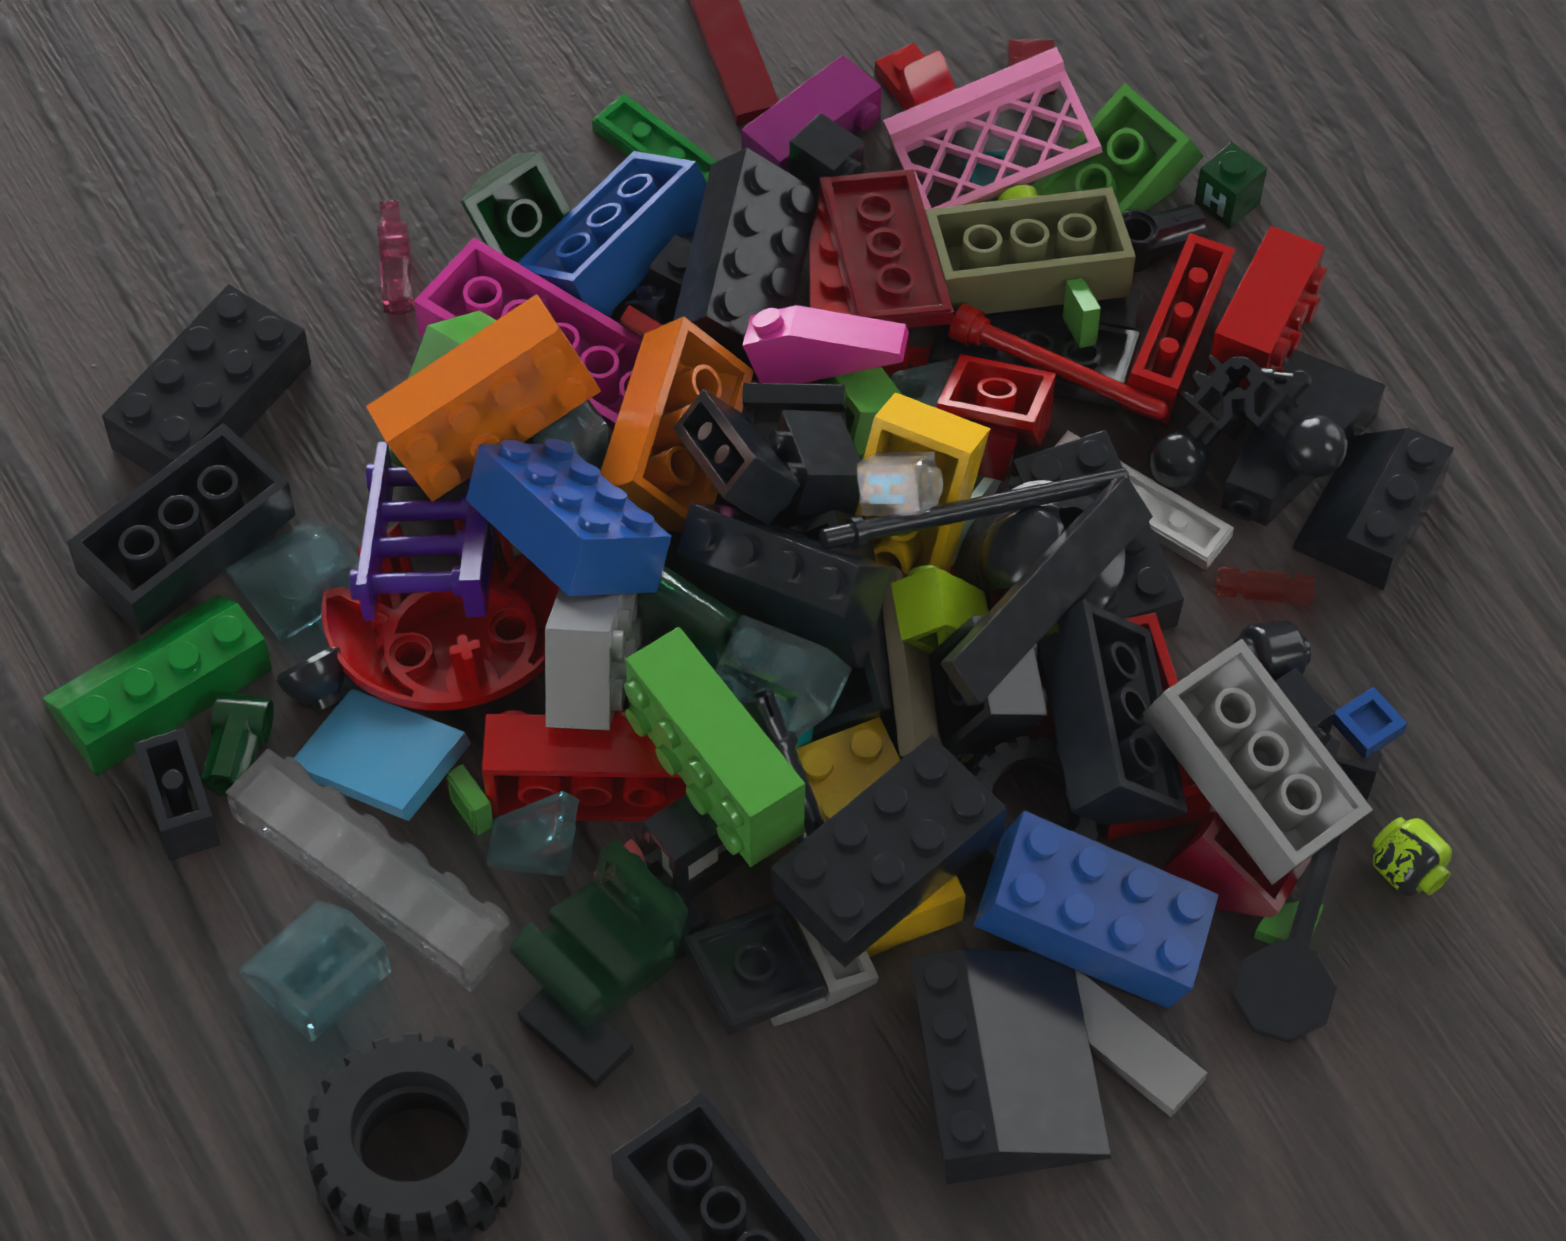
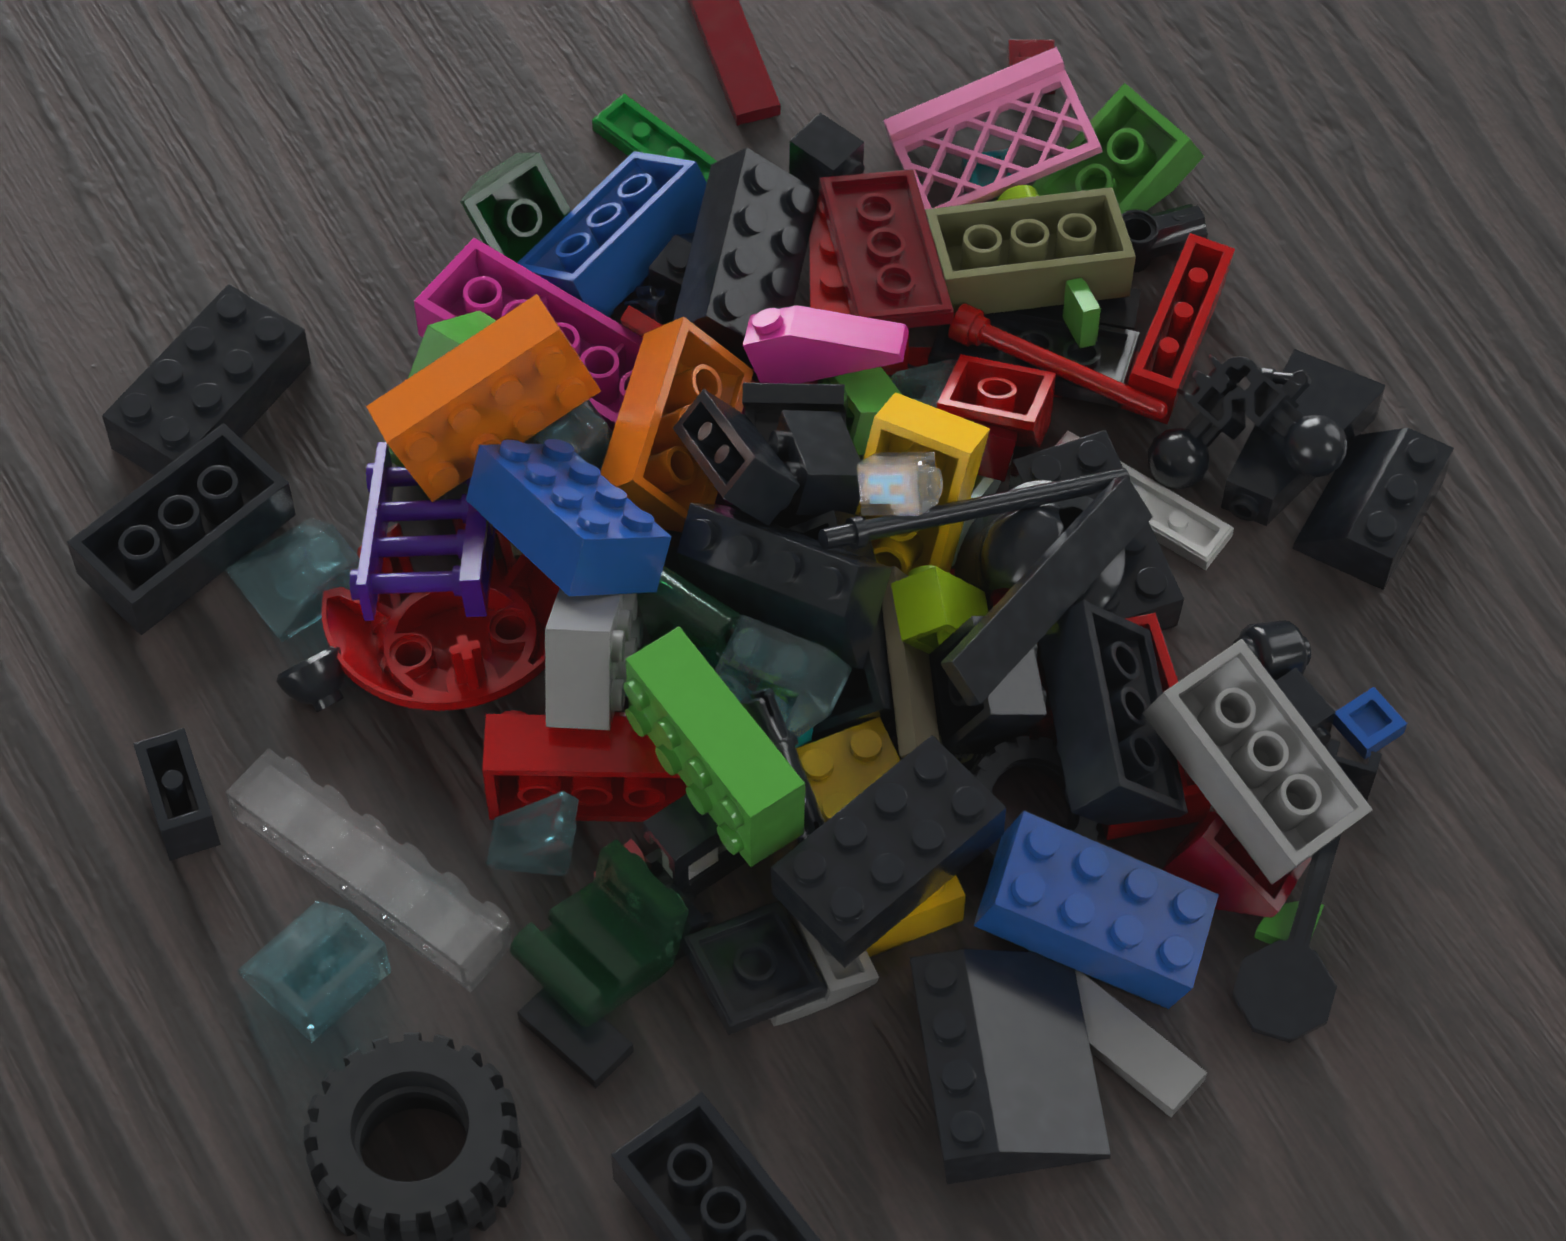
green slope [42,594,272,776] -> none
dark green piece [200,692,274,798] -> none
dark azure tile [289,689,471,821] -> none
clear pink bar [377,200,414,315] -> none
bright green tile [446,764,494,836] -> none
magenta brick [741,55,882,173] -> none
red slope [875,42,956,111] -> none
dark green brick [1194,142,1267,229] -> none
red brick [1207,225,1327,390] -> none
clear red axle [1215,566,1316,605] -> none
lime head [1372,817,1452,896] -> none

